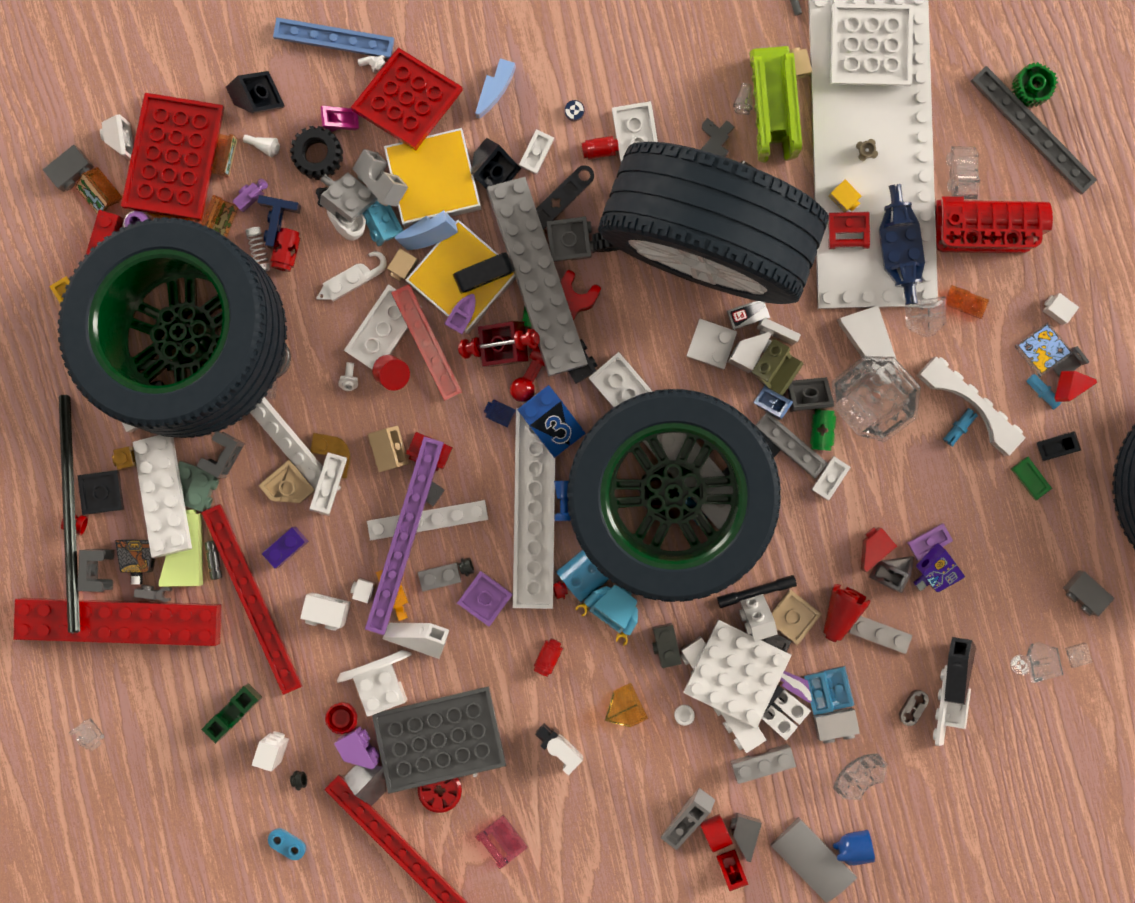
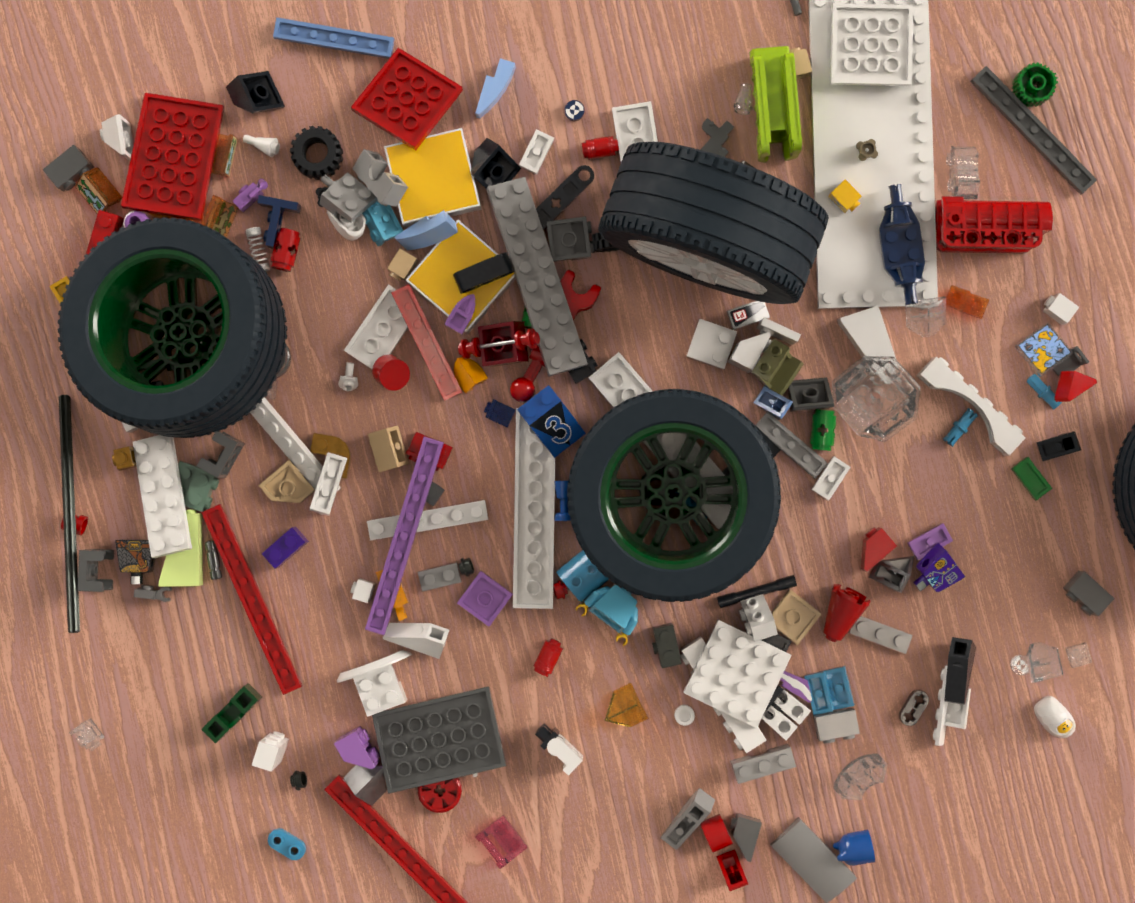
red brick [13,598,222,646] -> none
black plate [77,470,124,515] -> none
white brick [300,592,351,630] -> none
white plate [316,251,387,302] -> none
dark pink slope [320,106,359,133] -> none
red hair [325,702,357,734] -> none
white plate [358,55,386,73] -> none
red plate [828,212,870,250] -> none
none -> light orange brick [454,357,488,394]
none -> white piece [1034,696,1076,738]

